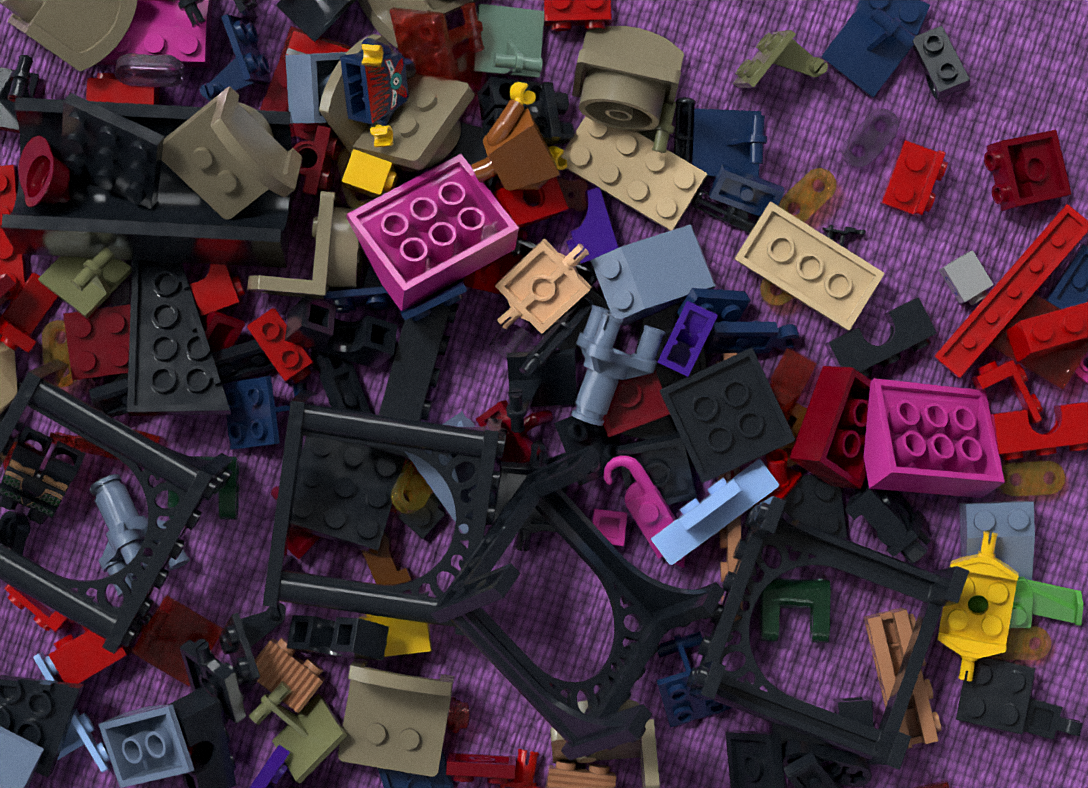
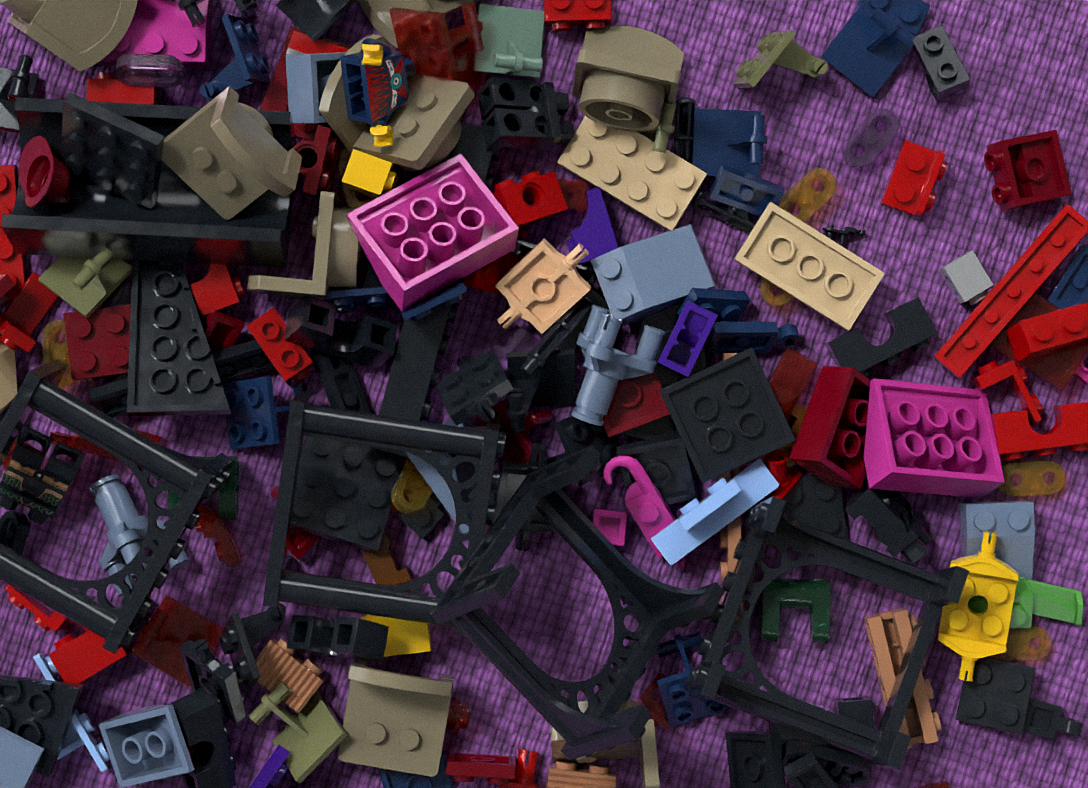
dark orange torso [471,82,568,191] -> none
none -> clear red slope [195,503,244,567]
none -> black plate [436,349,514,426]
none -> clear red bracket [636,672,671,729]

